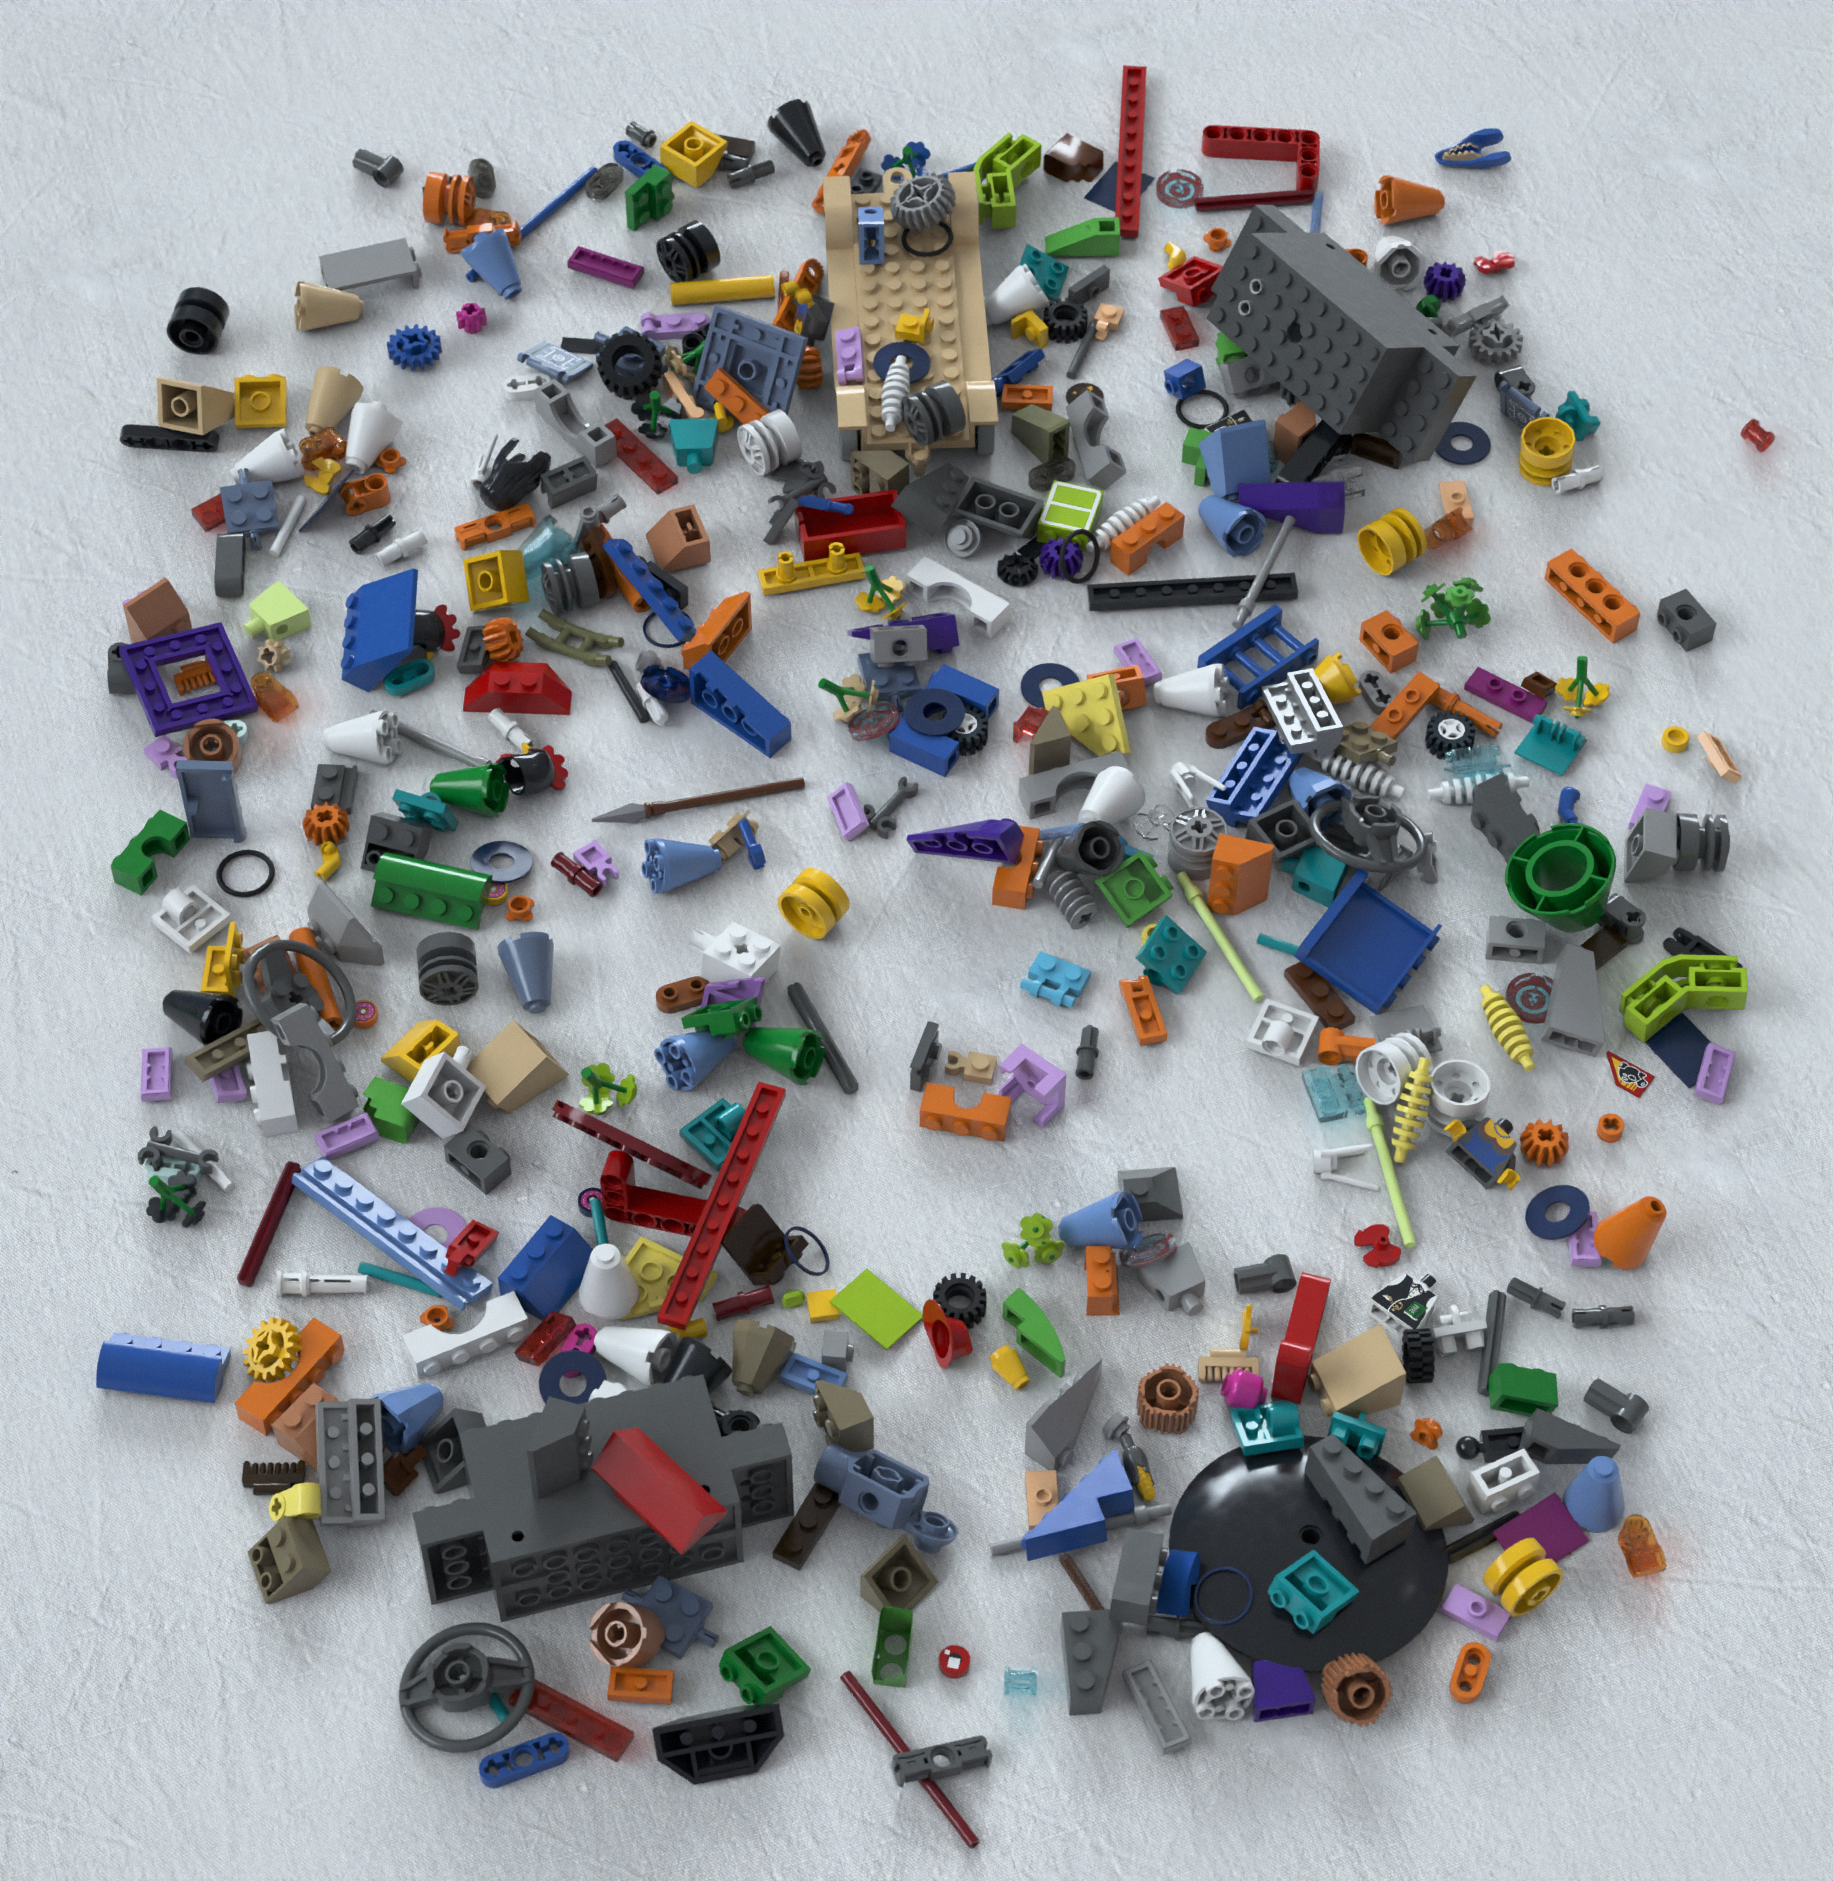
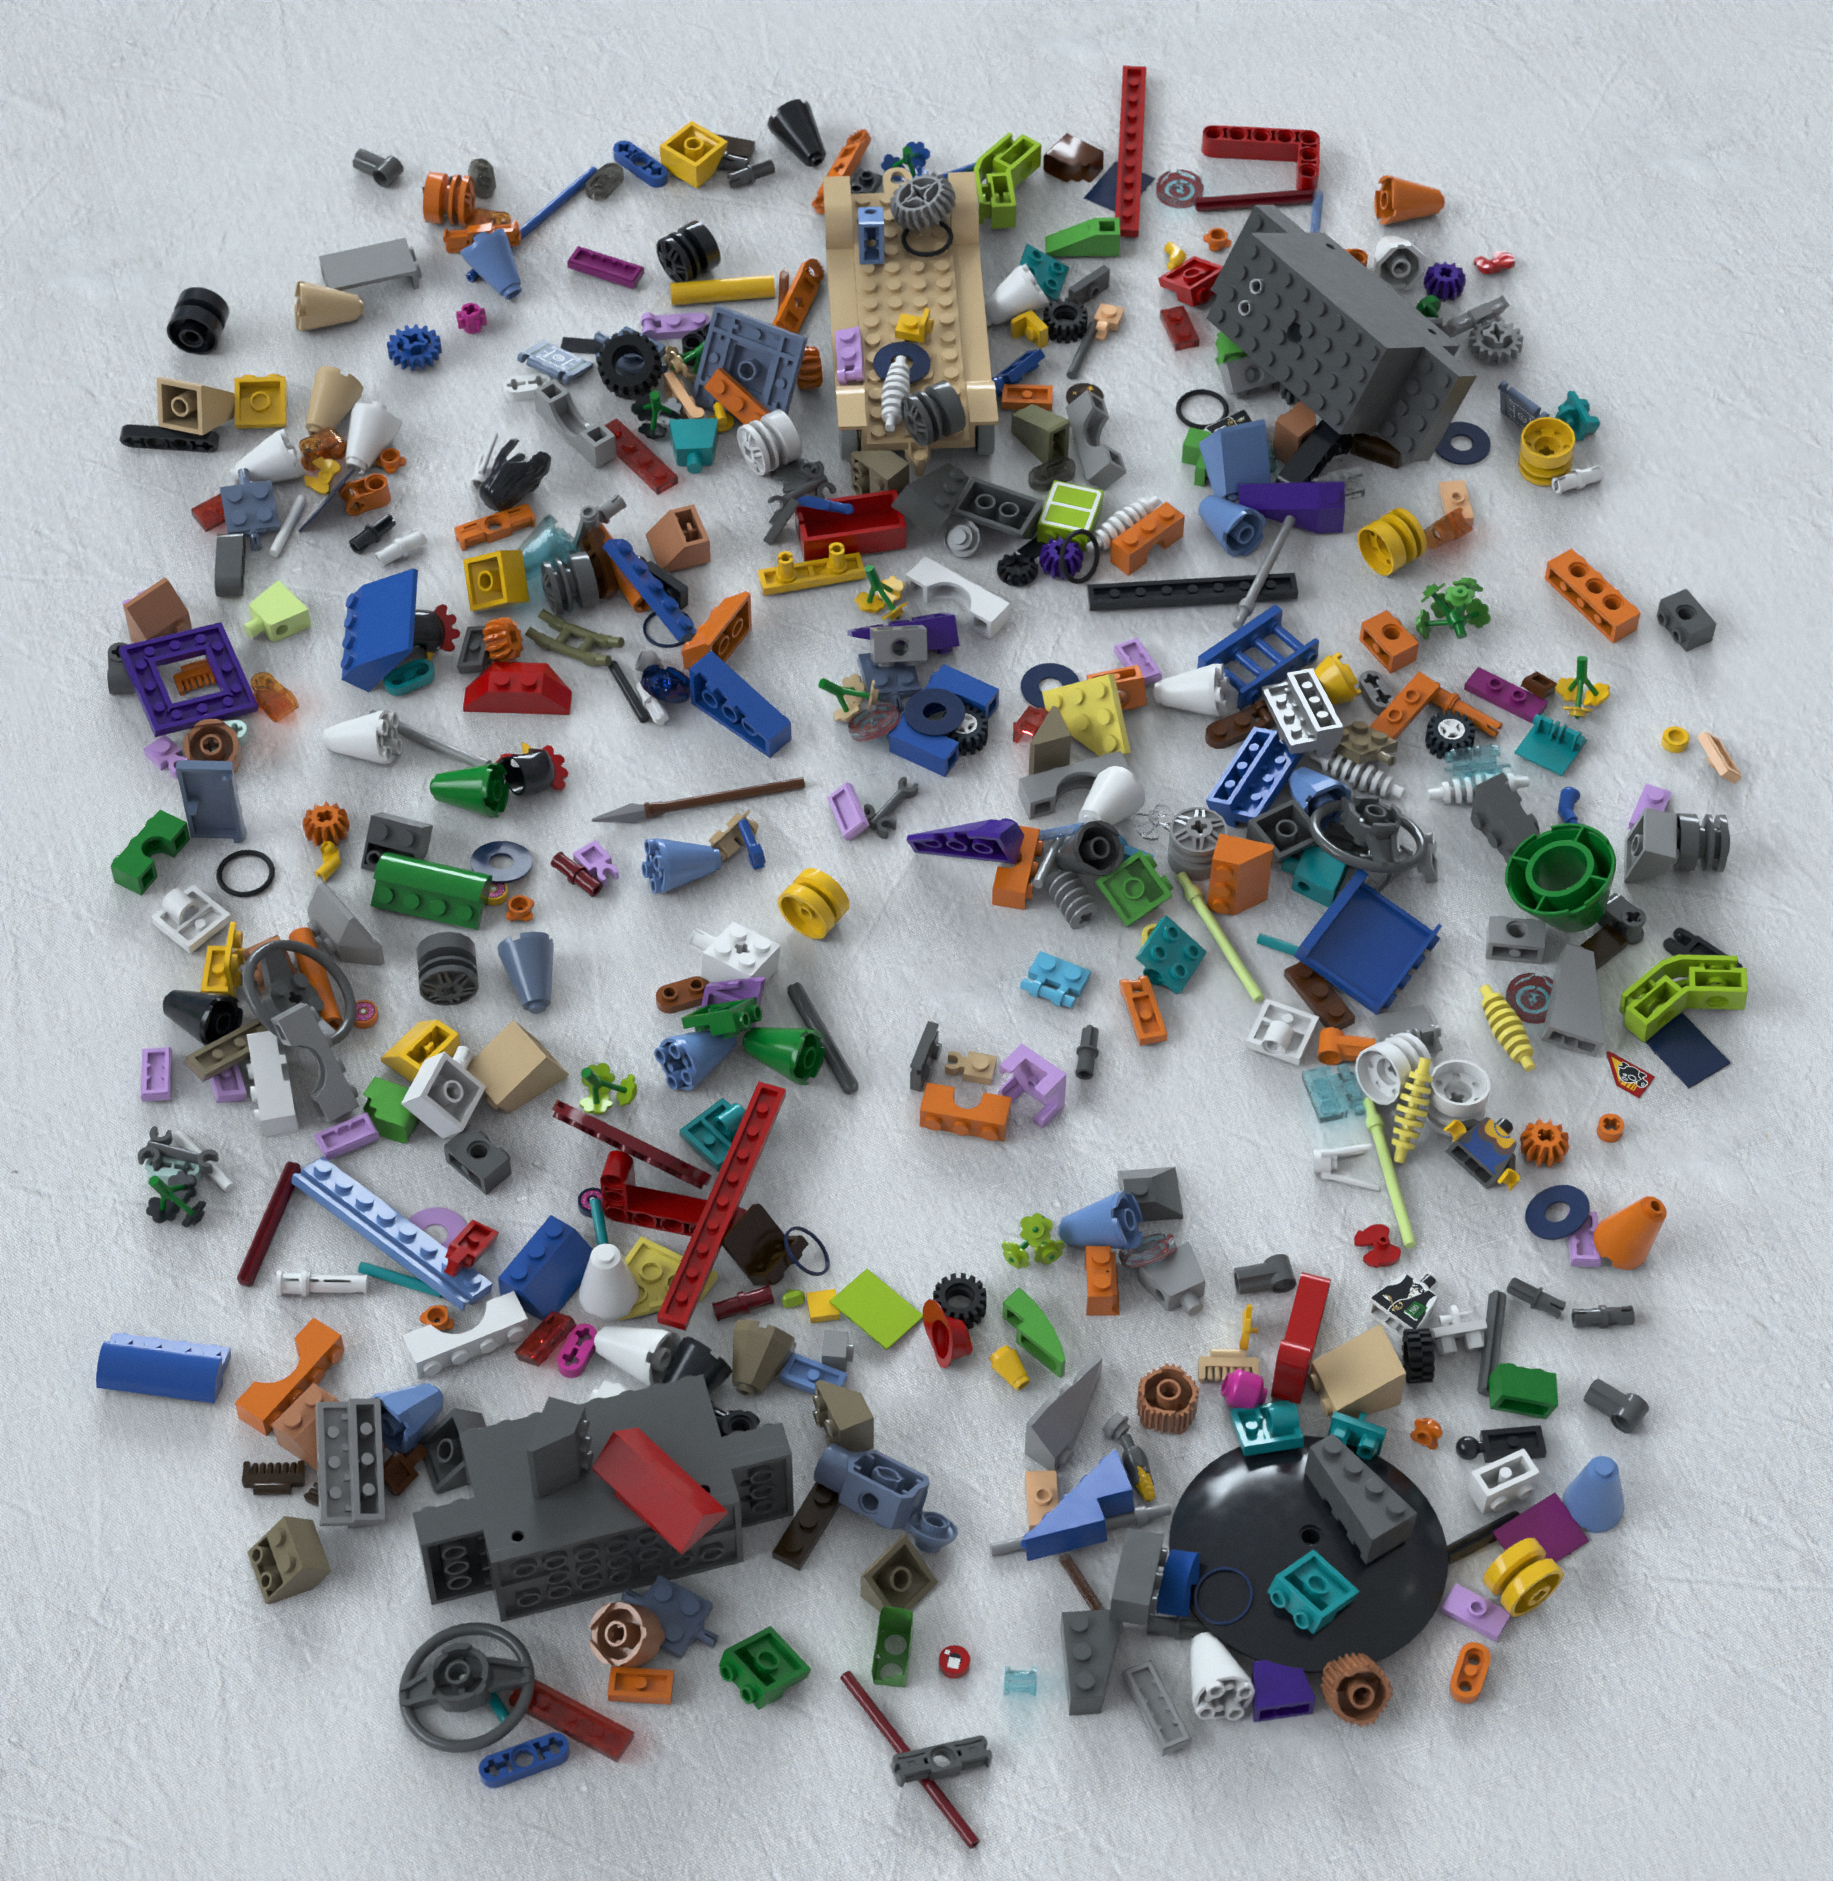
yellow gear [242,1317,302,1383] -> none
tan gear [257,639,291,672] -> none
light yellow piece [269,1482,322,1521] -> none
dark grey plate [311,764,358,815] -> none
teal plate [392,789,459,832] -> none
white pin [488,708,536,752] -> none
dark blue gear [539,1350,607,1404] -> none
dark grey hinge [540,456,598,509] -> none
dark grey pin [625,121,657,148] -> none
green plate [625,165,675,231] -> none
black wedge [652,1703,784,1785] -> none
yellow pin [668,1317,708,1341] -> none
dark grey torso [781,281,835,347] -> none
blue brick [1163,359,1206,400] -> none
white plant [1169,762,1226,808] -> none
dark tan slope [1396,1456,1475,1531] -> none
blue animal [1435,128,1511,169] -> none
dark grey piece [1494,365,1535,402] -> none
dark grey slope [1518,1408,1621,1464] -> none
clear orange piece [1618,1514,1666,1578] -> none
lavender plate [1693,1043,1736,1105] -> none
clear red bush [1741,419,1775,452] -> none

